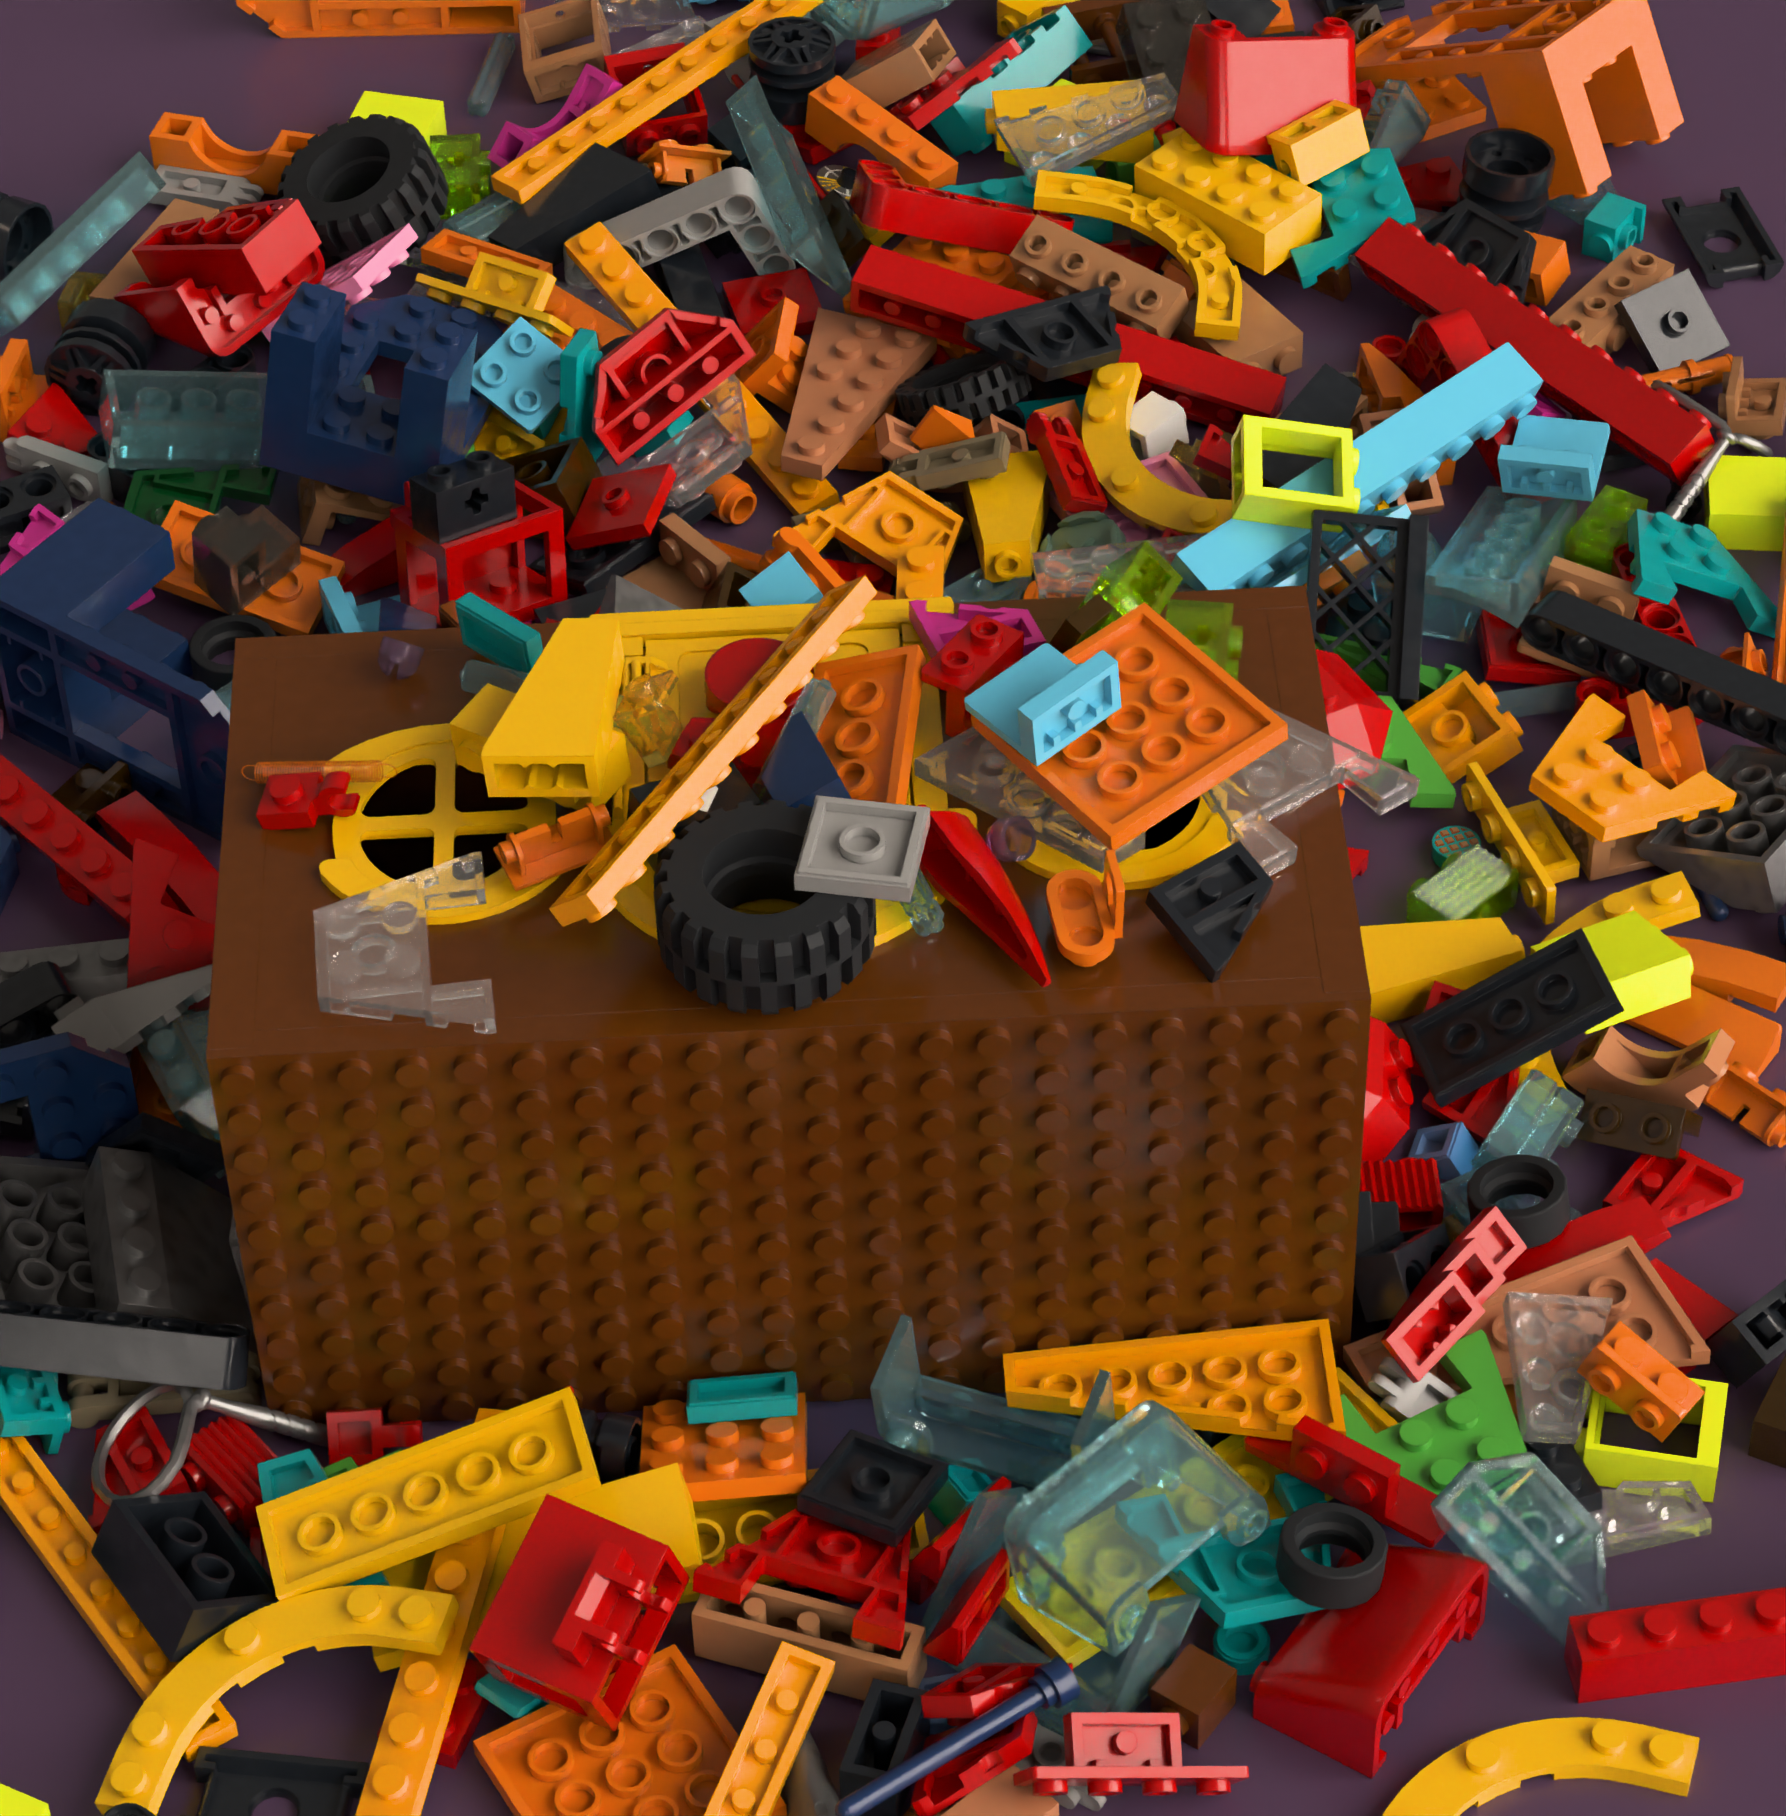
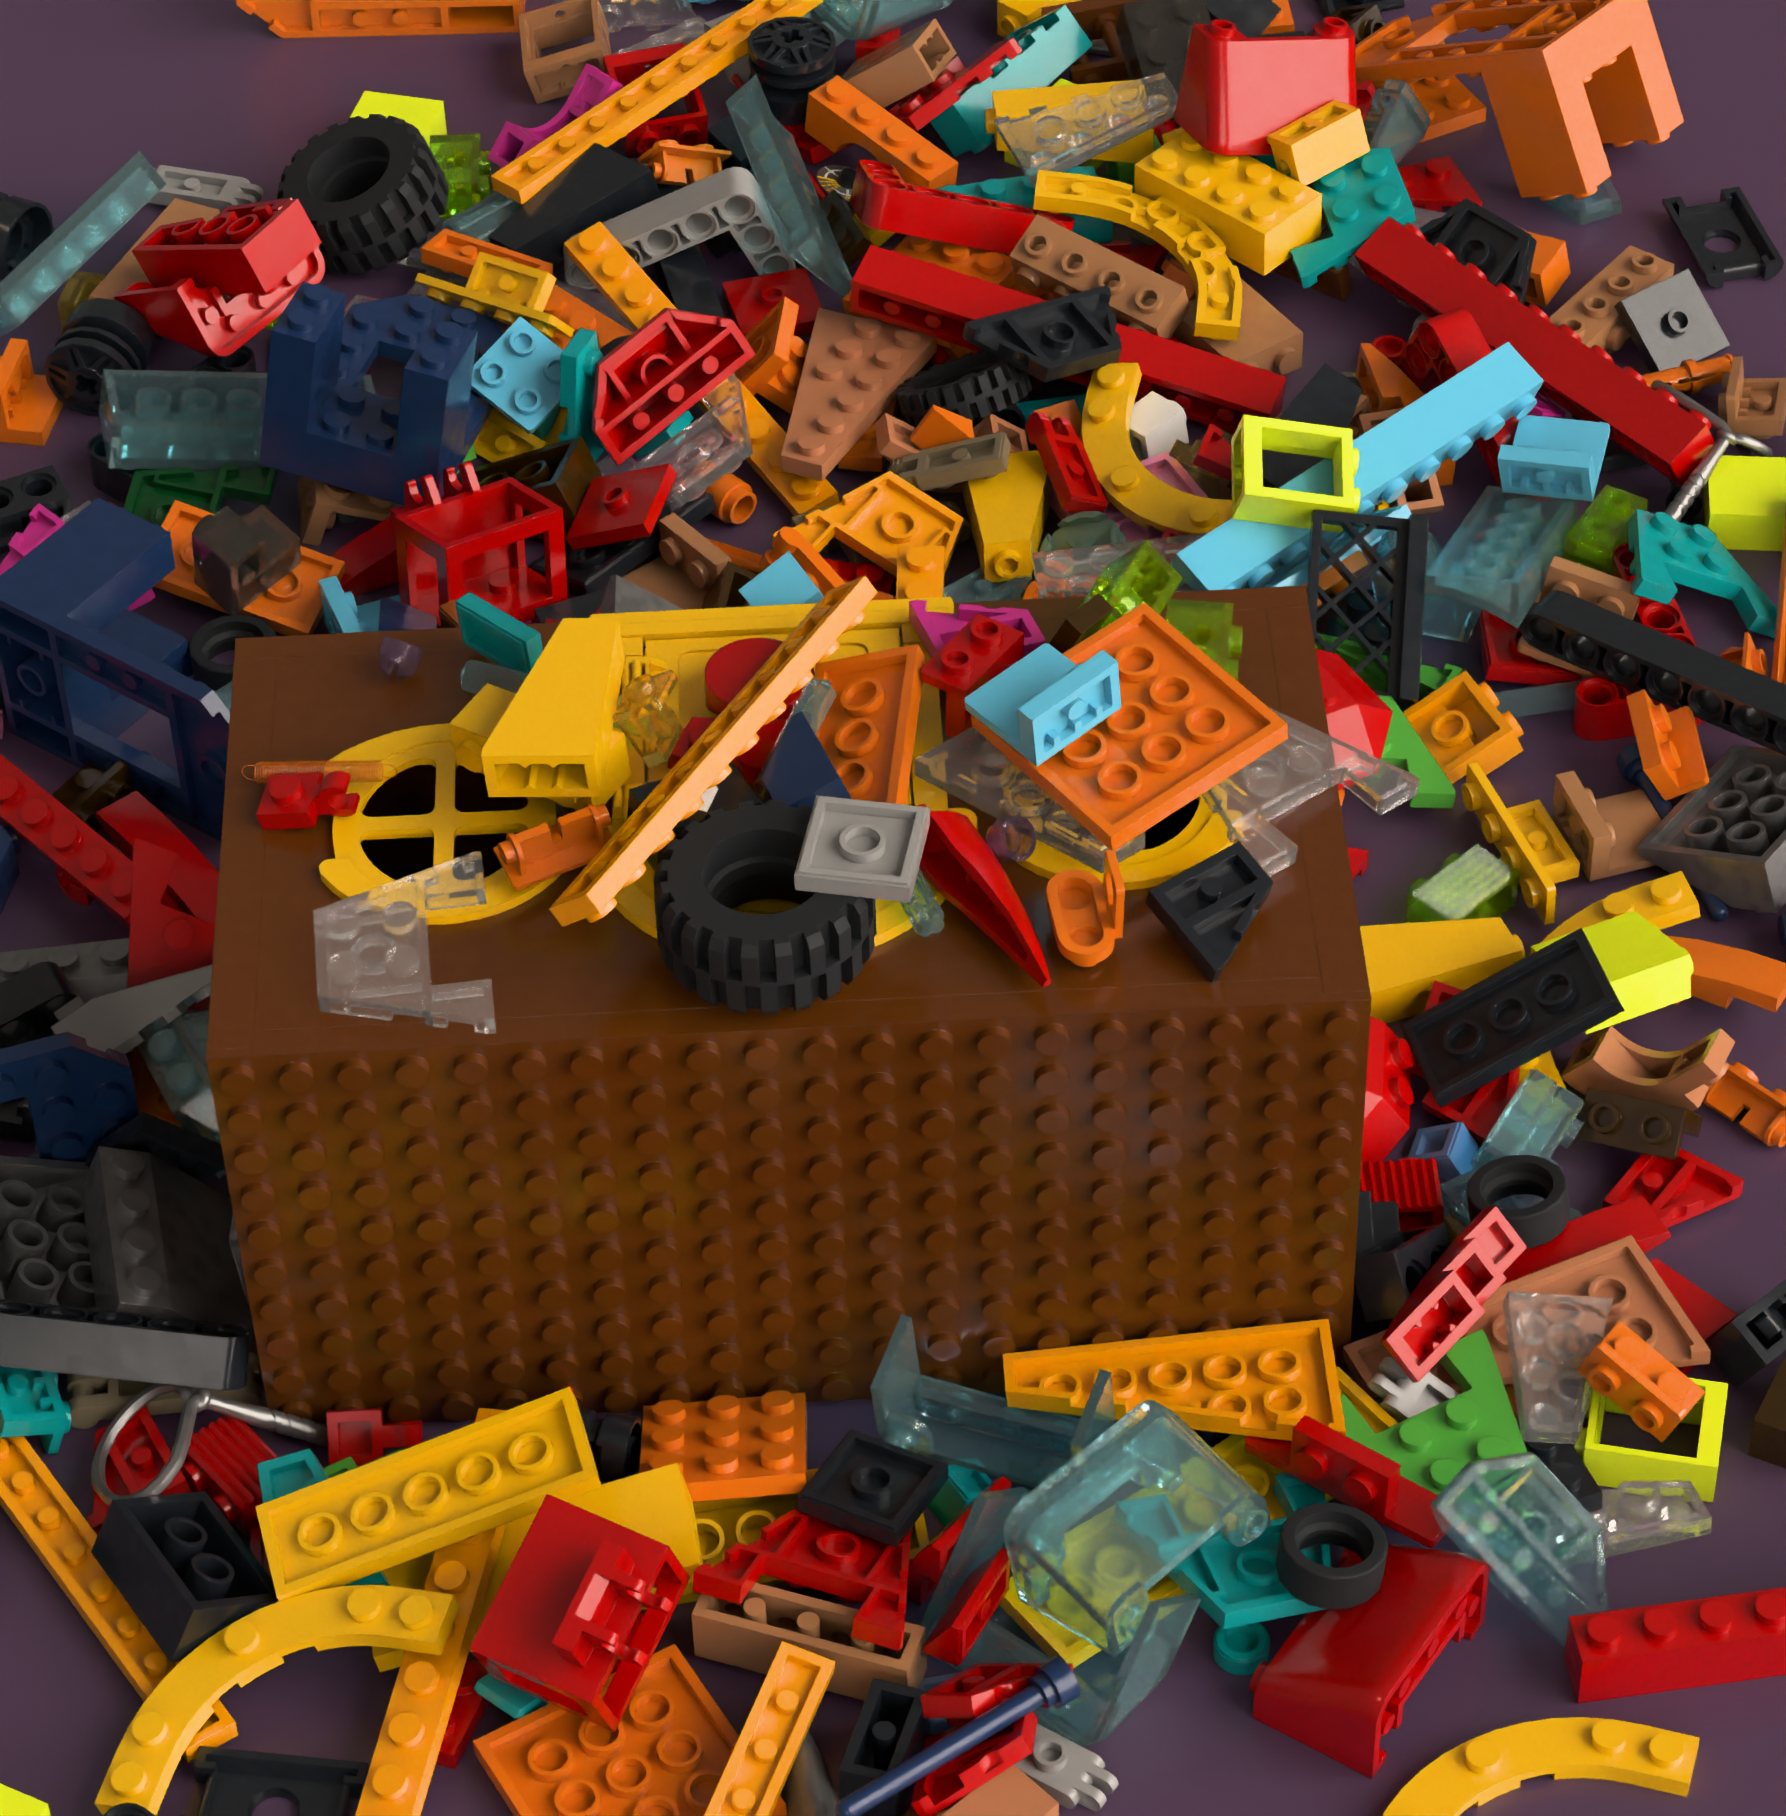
light grey hinge [3,435,113,504] -> none
red wing [7,382,98,456] -> none
orange arch [149,112,320,195] -> none
bright pink plate [261,223,419,342] -> none
black brick [409,451,517,545] -> none
clear light blue axle [466,32,516,117] -> none
teal tile [686,1371,798,1424] -> none
bracket [1013,1712,1249,1797] -> none
reddish brown brick [1147,1643,1237,1750] -> none
tile [1431,825,1481,872] -> none
black wheel [1456,128,1556,233] -> none
light orange wing [1528,693,1737,842] -> none
teal brick [1581,192,1647,263] -> none
orange slope [1624,985,1782,1077] -> none

